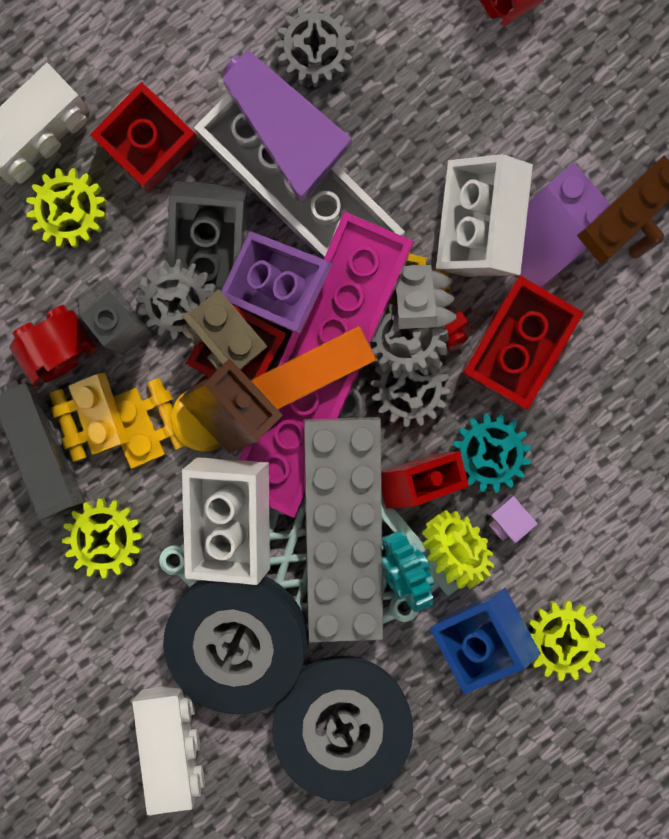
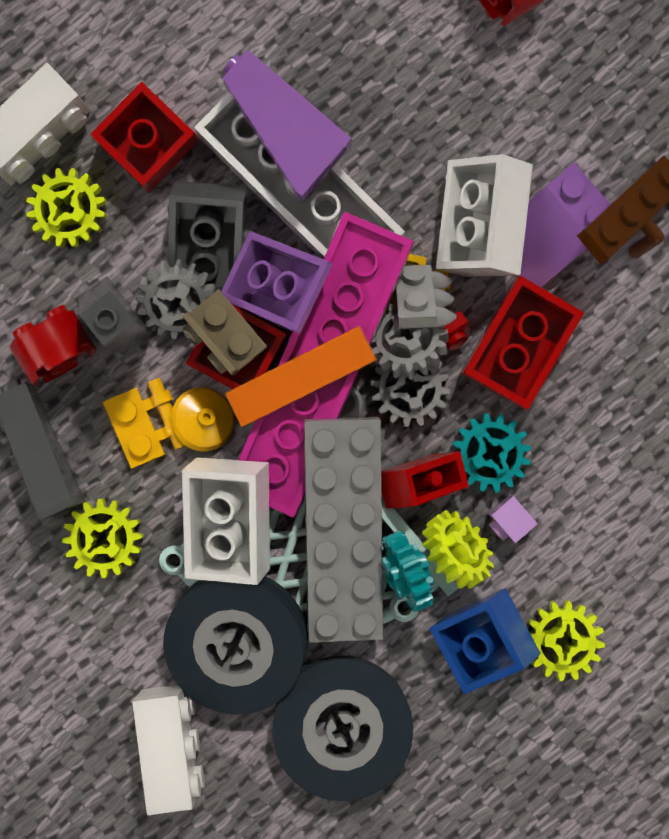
yellow plate [49,373,129,462] -> none
reddish brown panel [179,359,283,454] -> none
light grey gear [275,4,354,87] -> none

